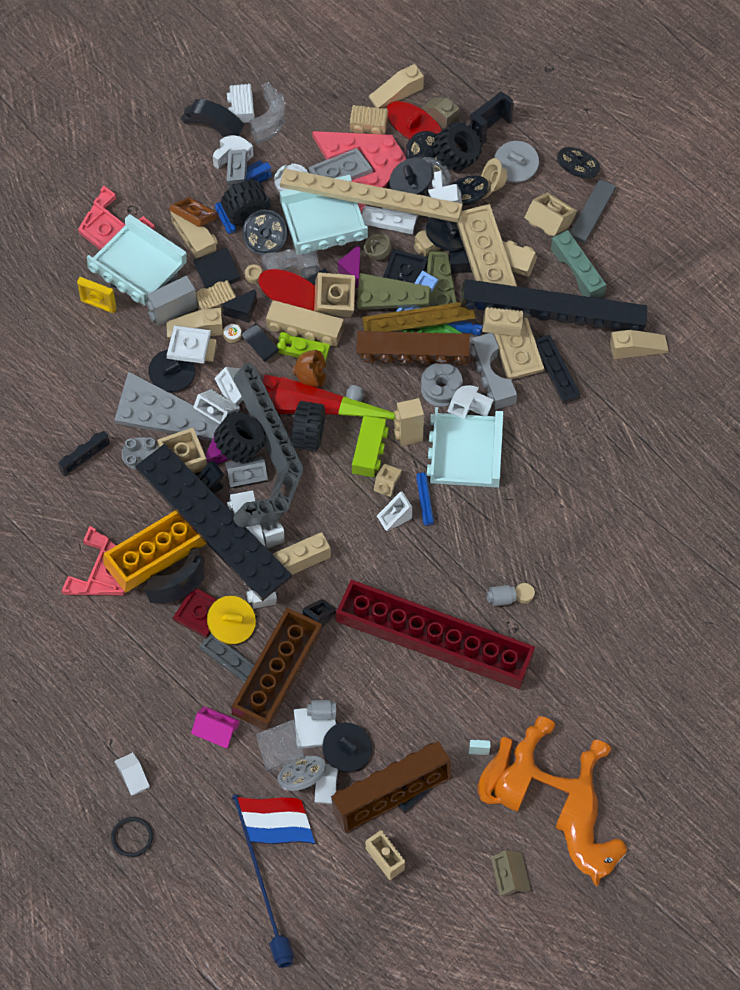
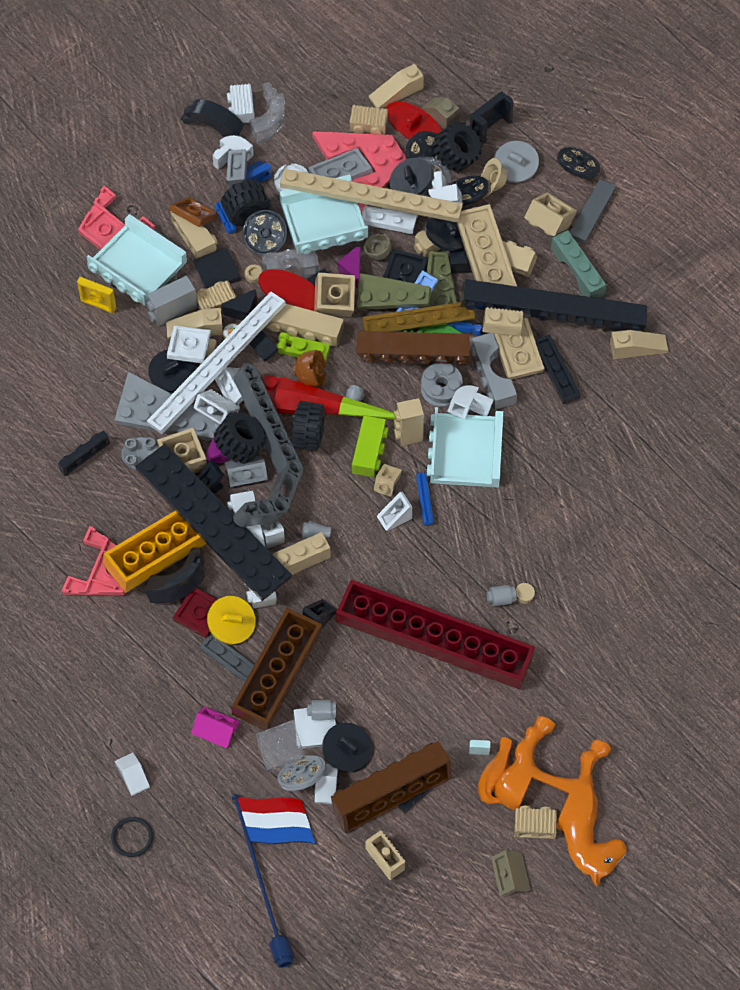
none -> white plate [147,292,286,434]
none -> light grey cone [302,521,331,538]
none -> tan brick [514,806,557,839]

